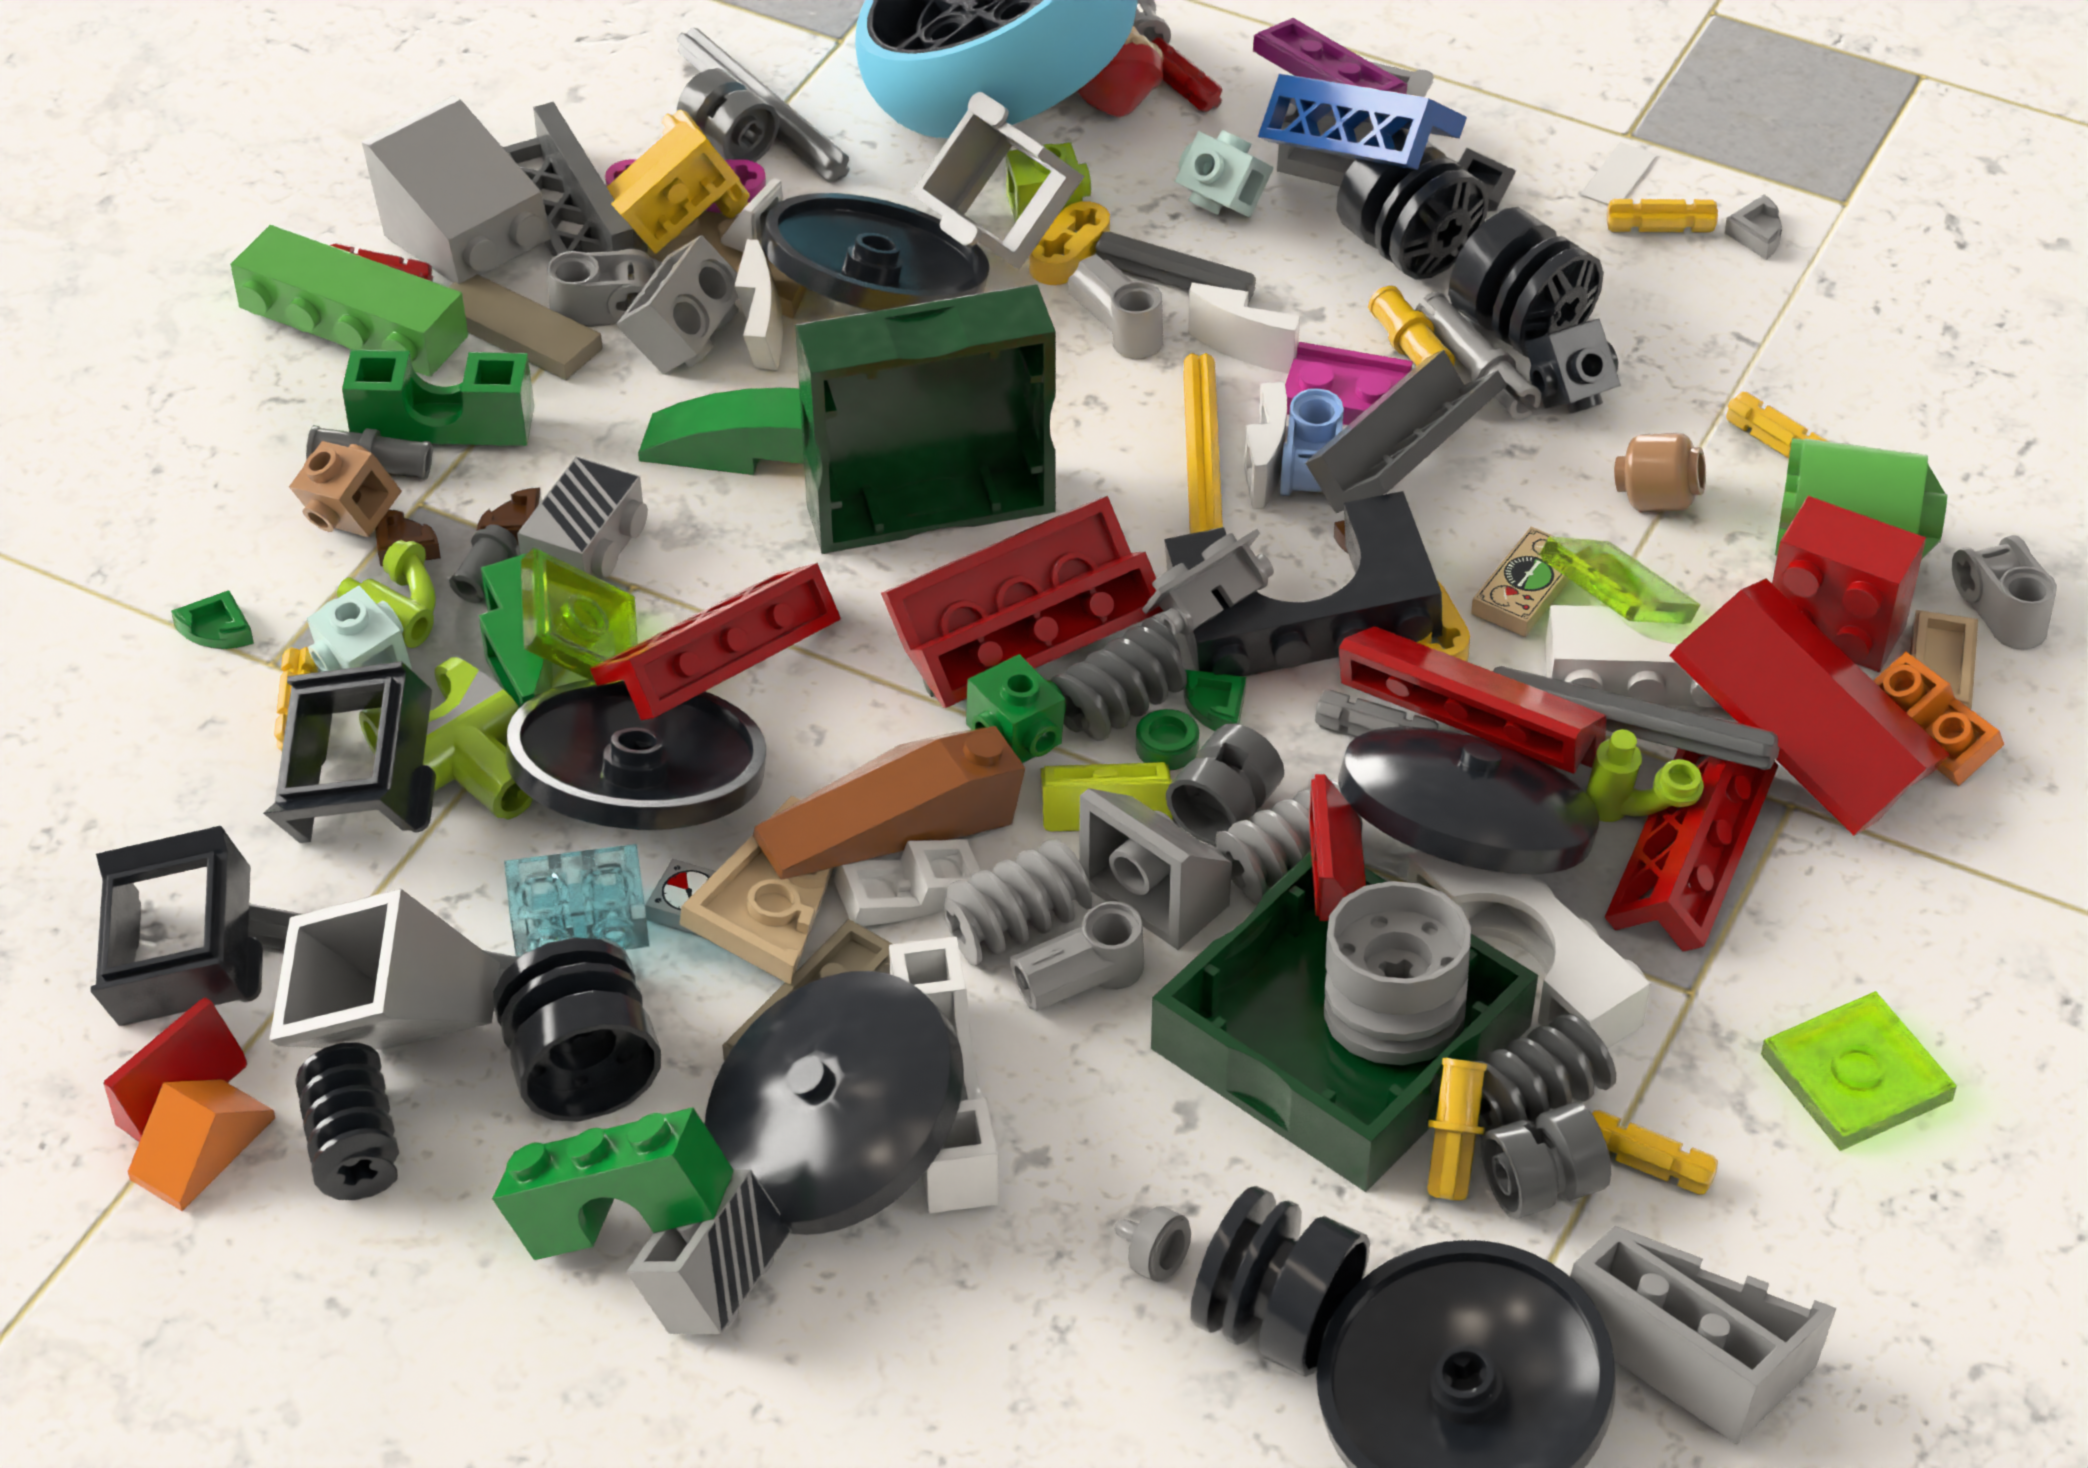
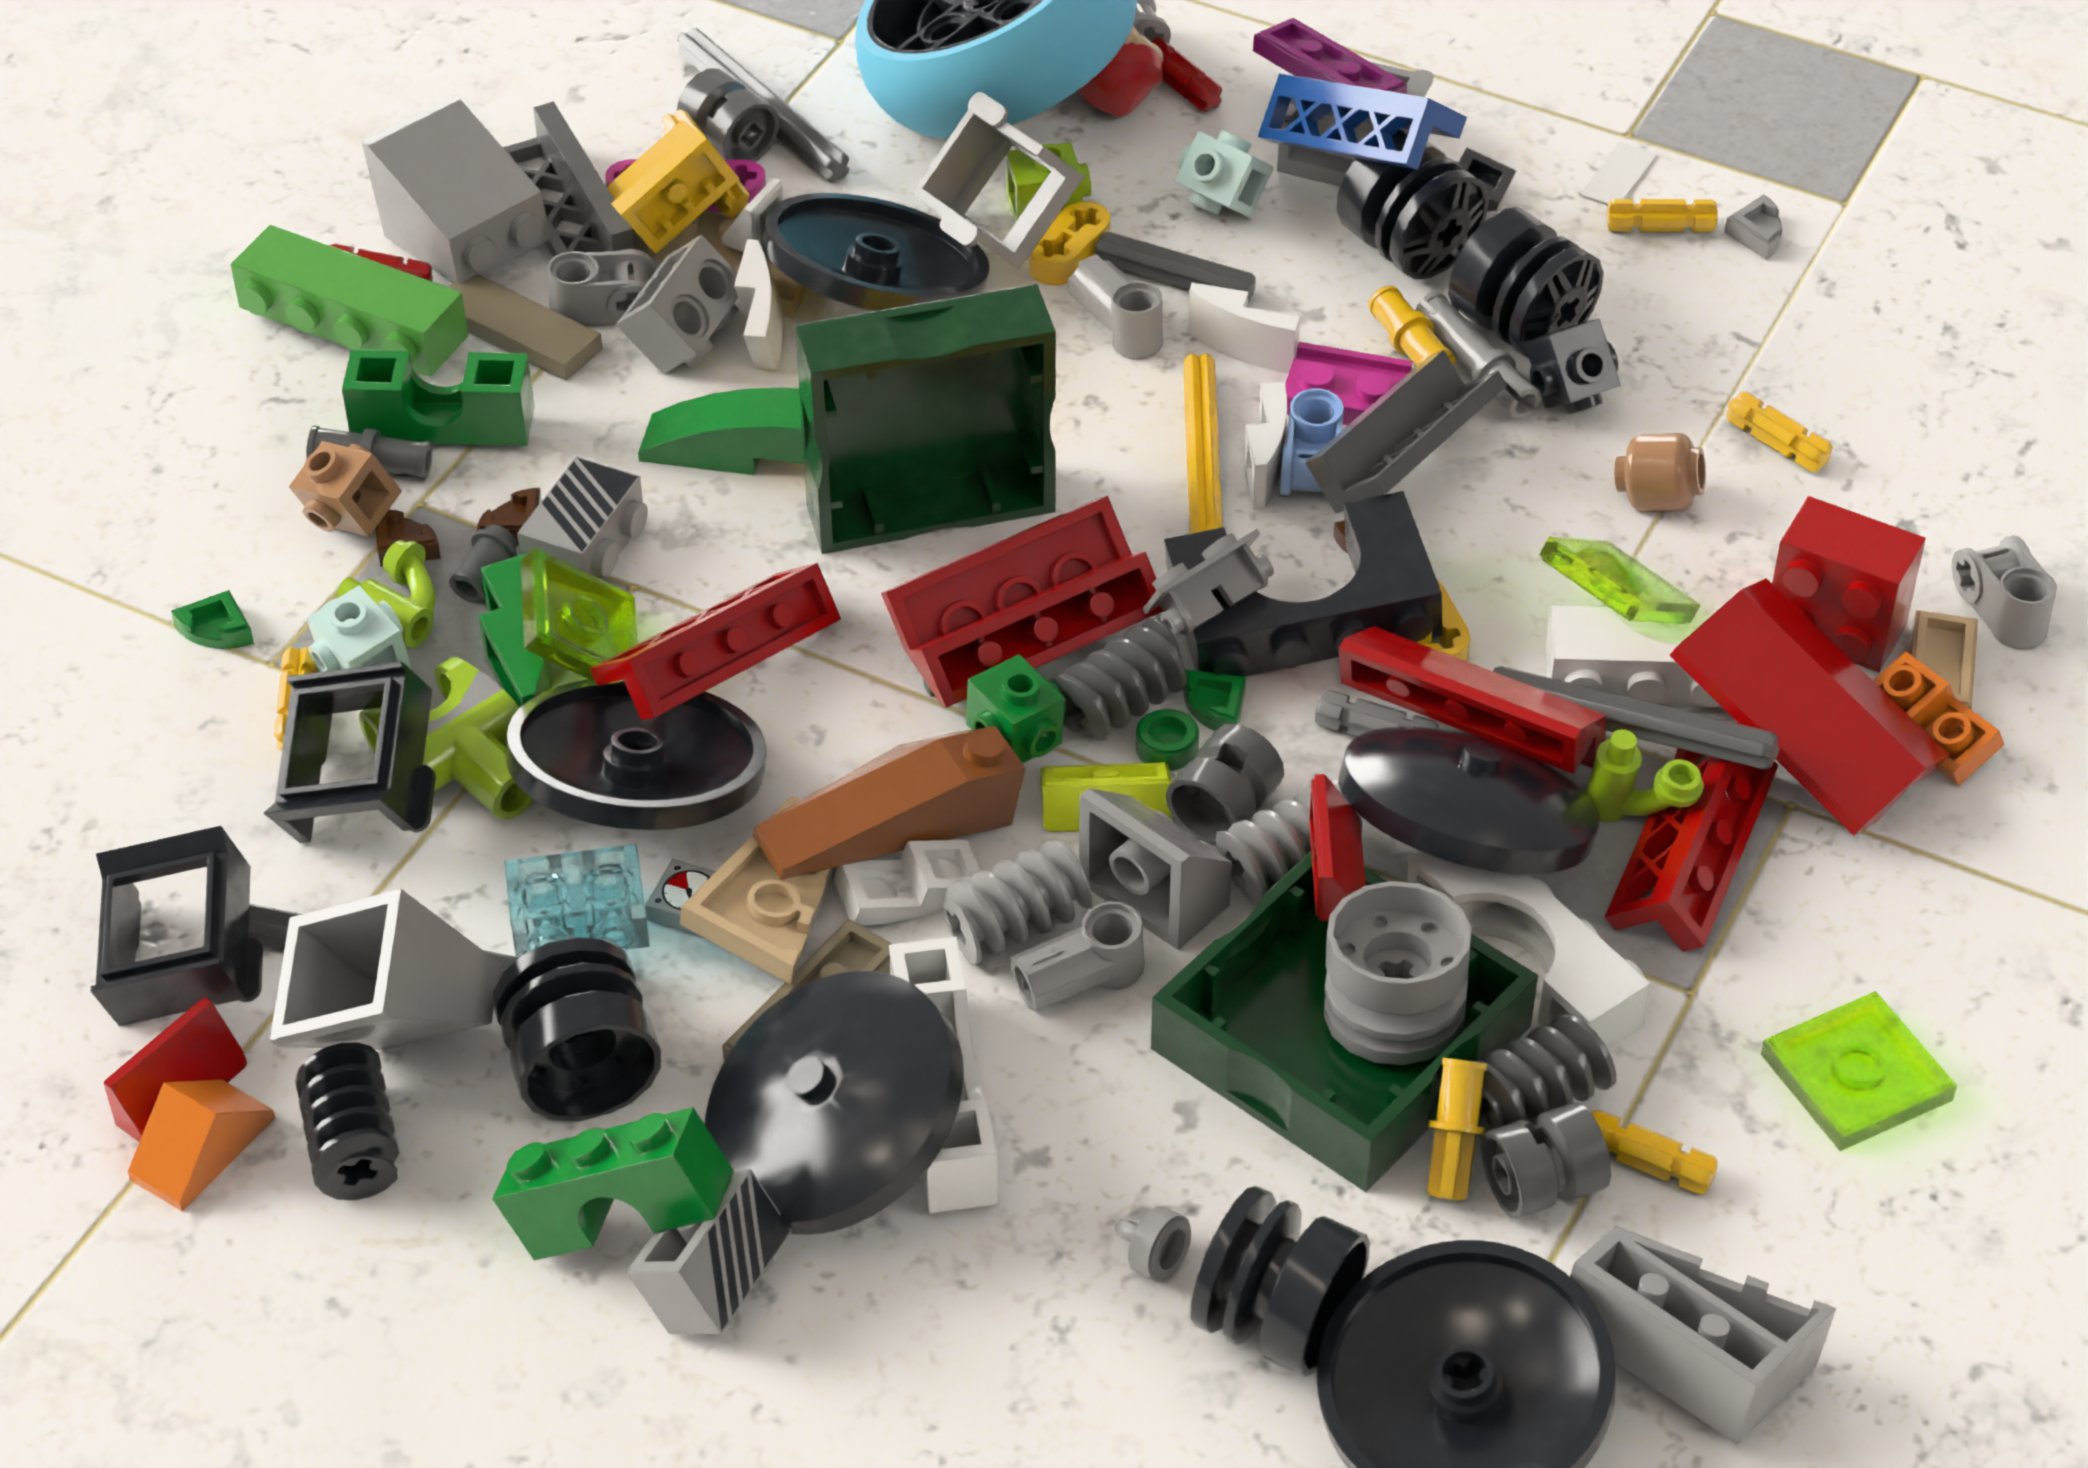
tan tile [1471,526,1585,637] -> none
bright green cylinder [1775,438,1948,560] -> none

